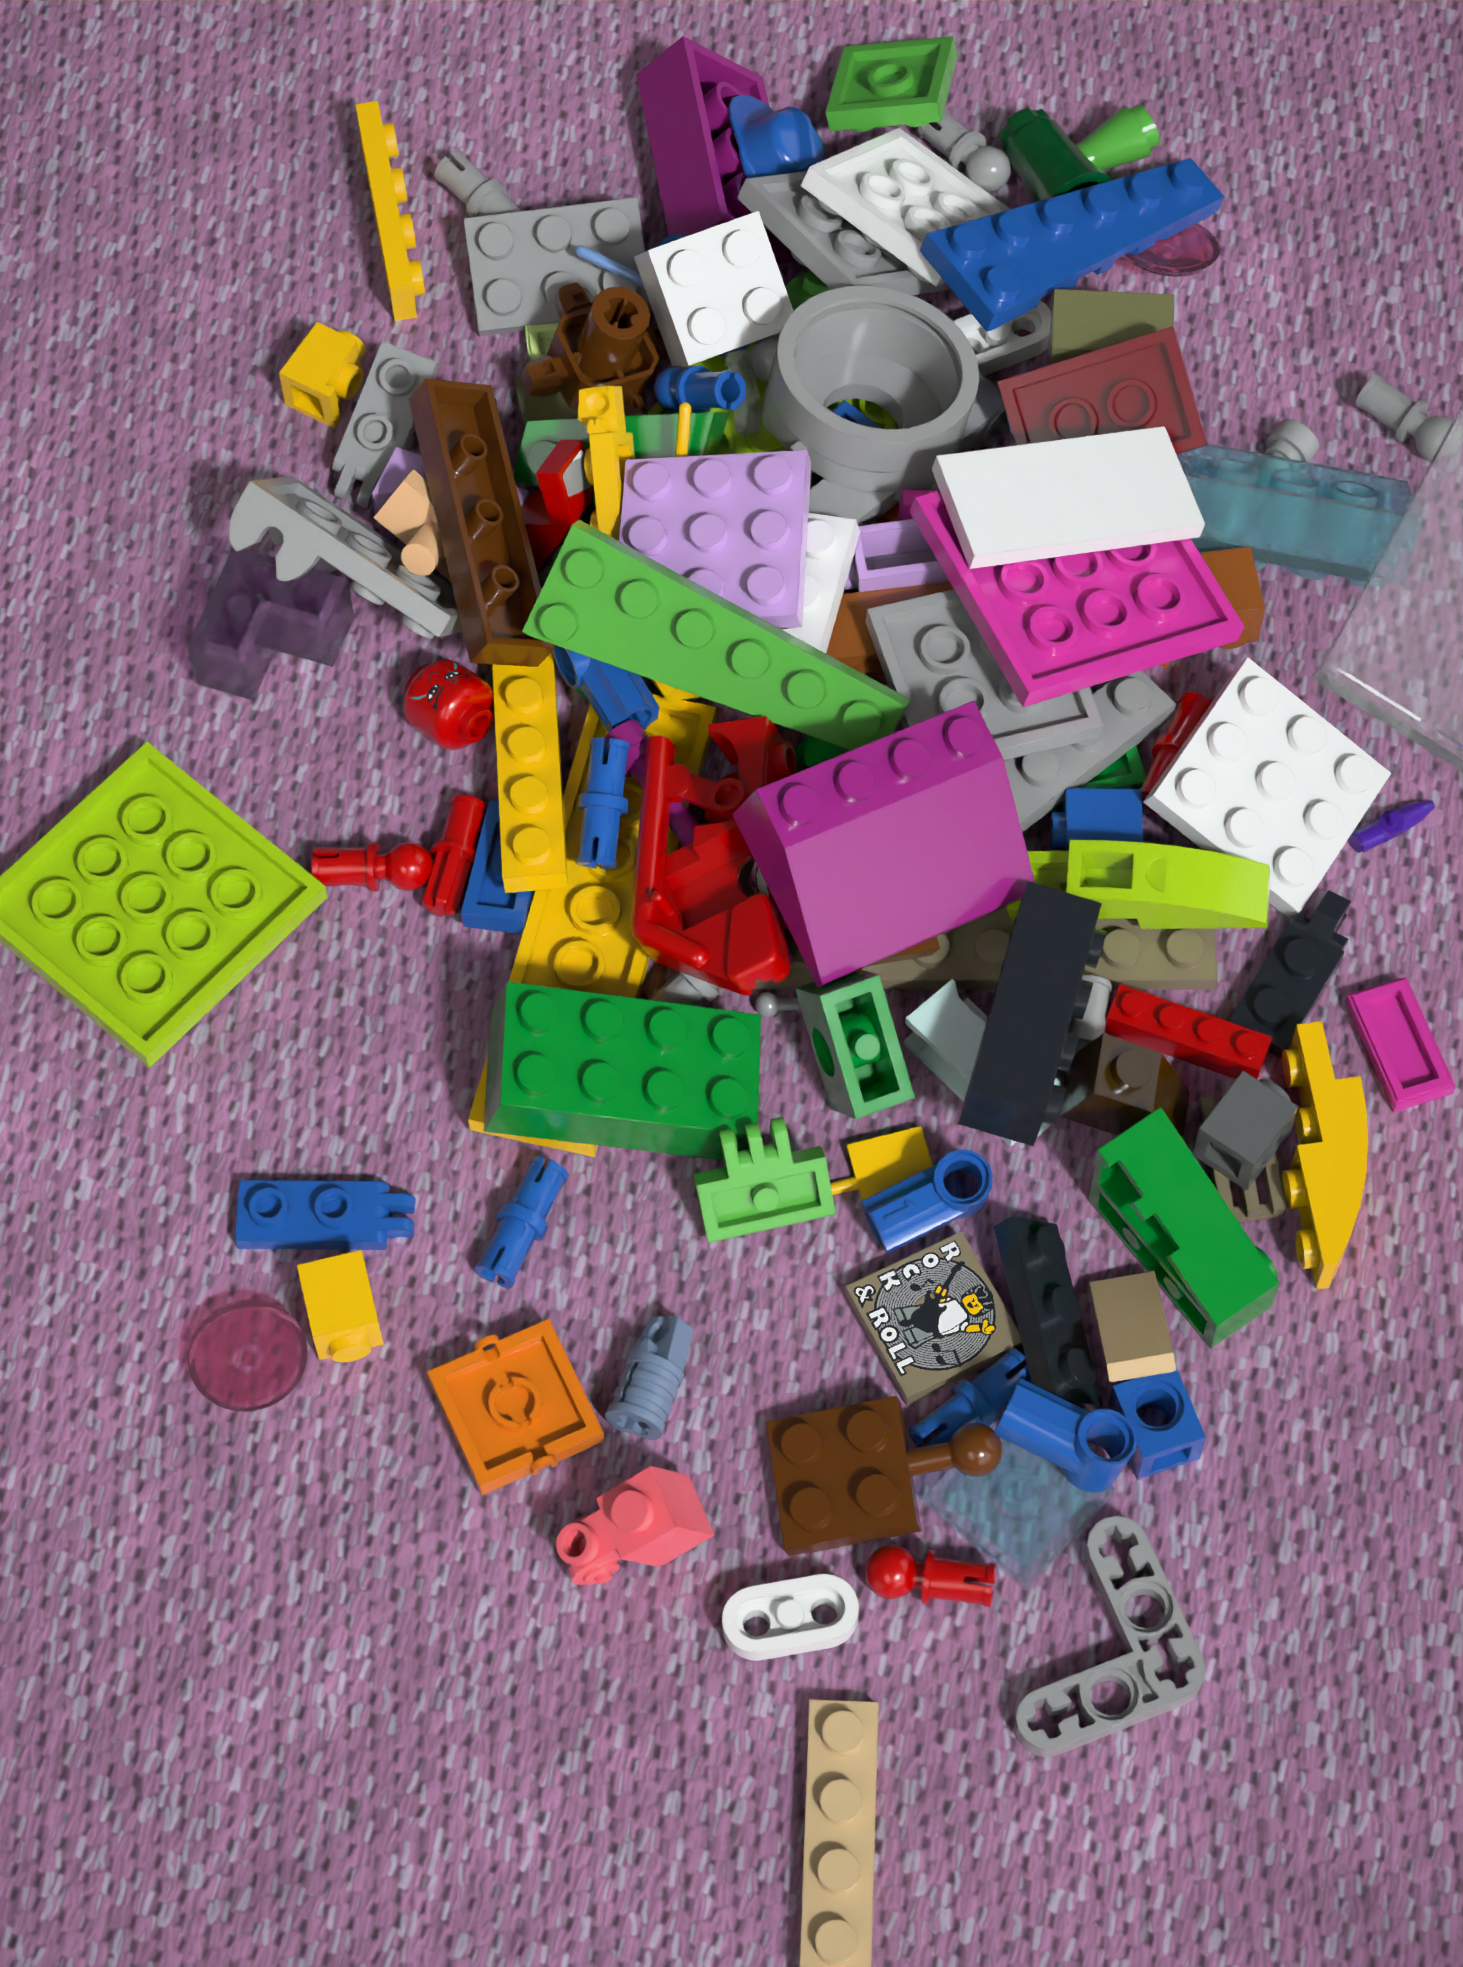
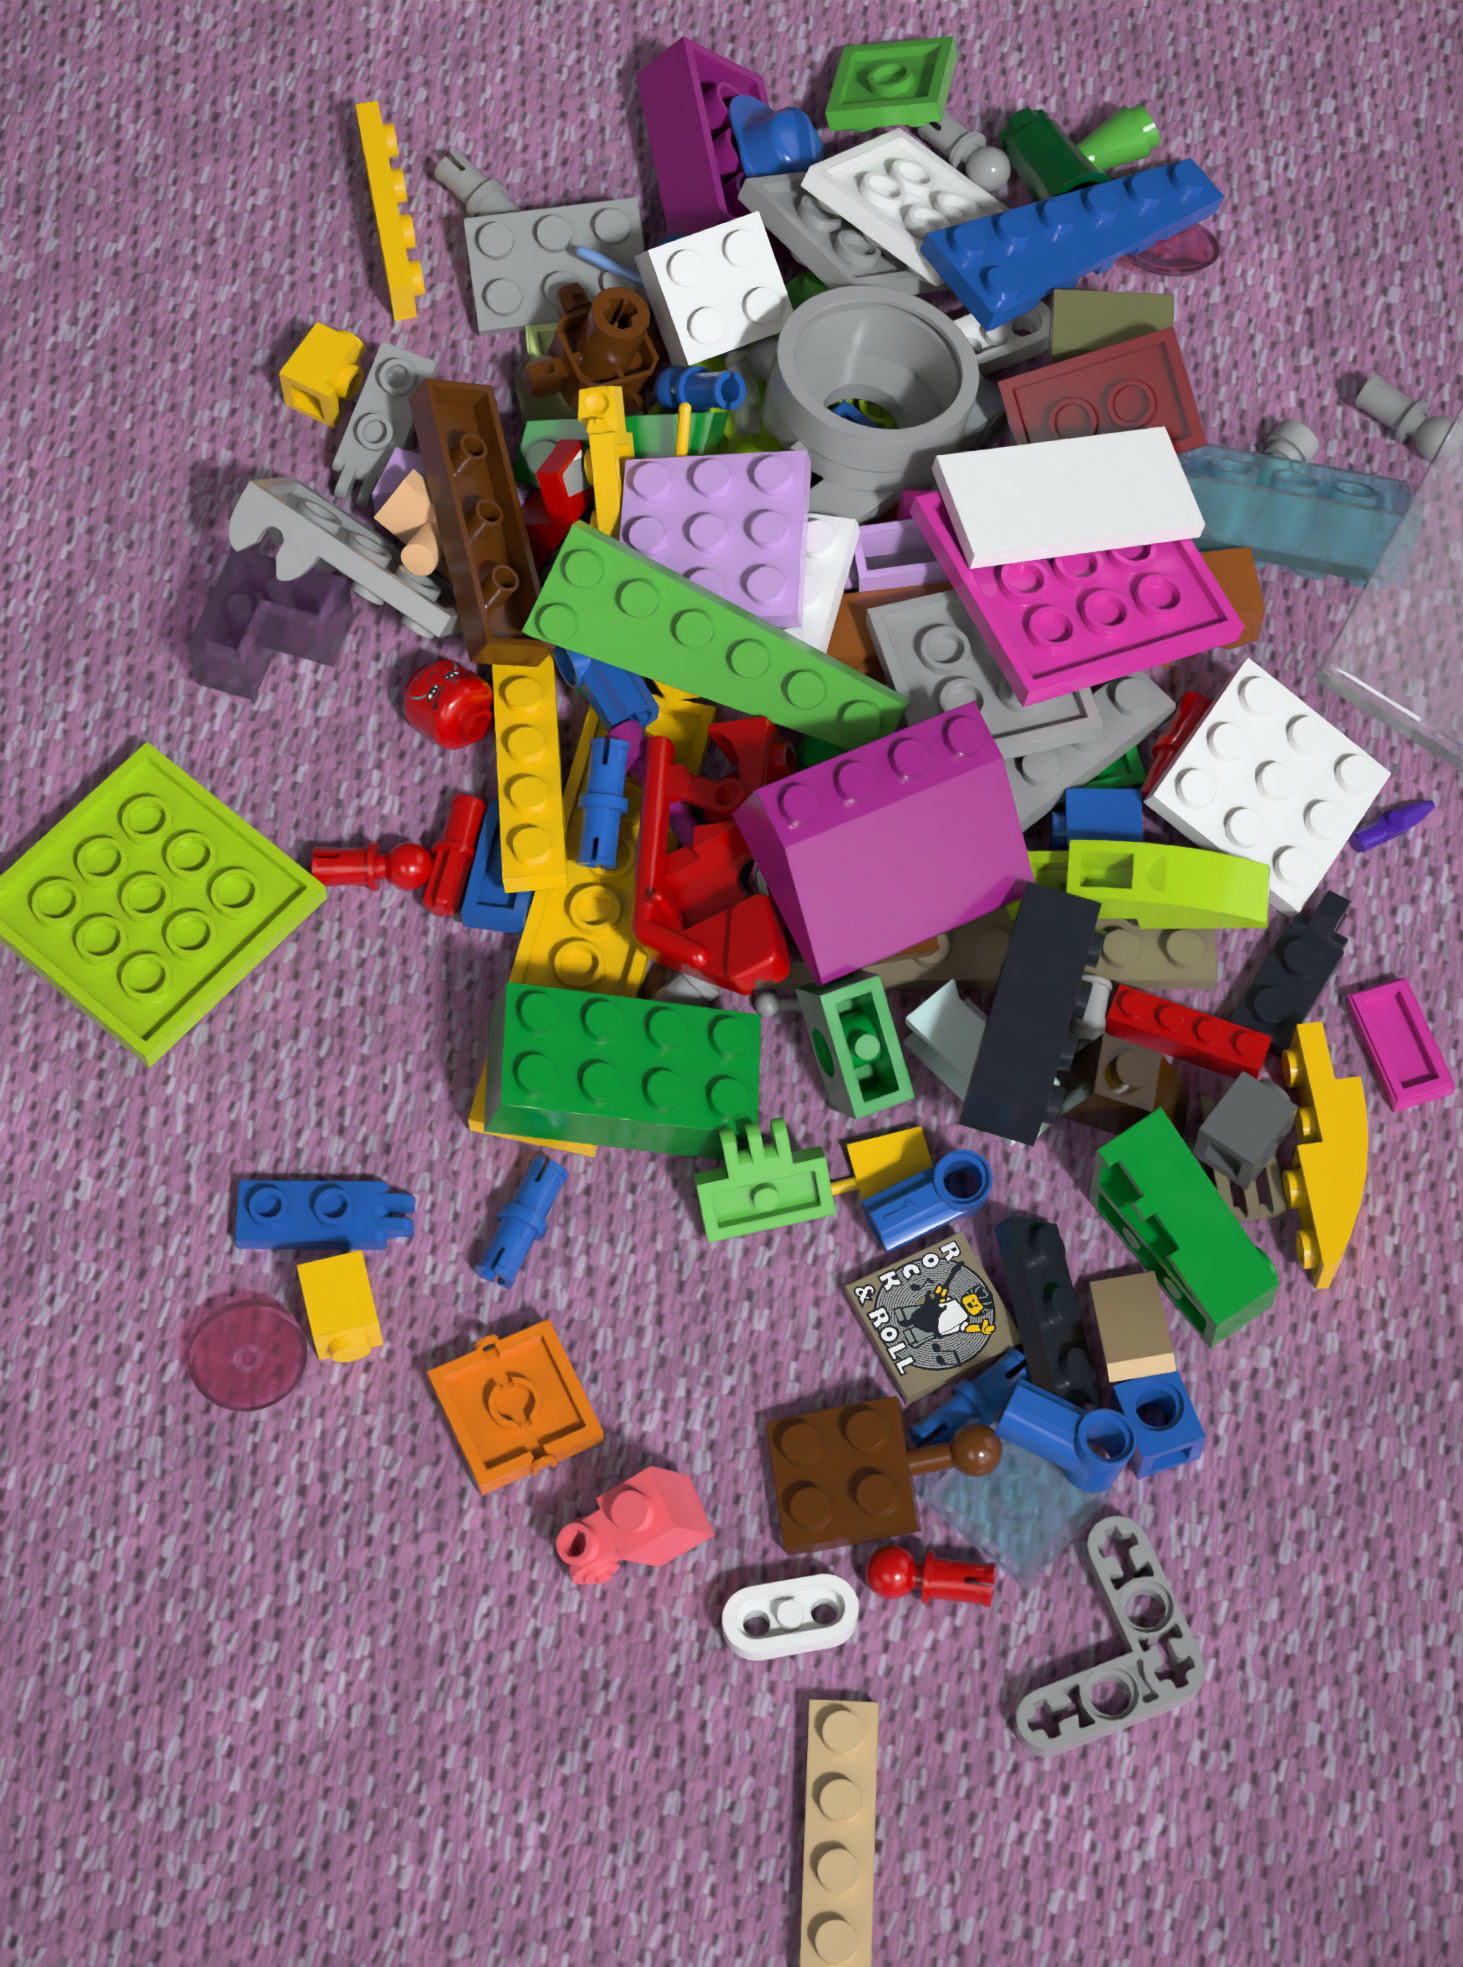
sand blue hinge [605,1316,693,1440] -> none

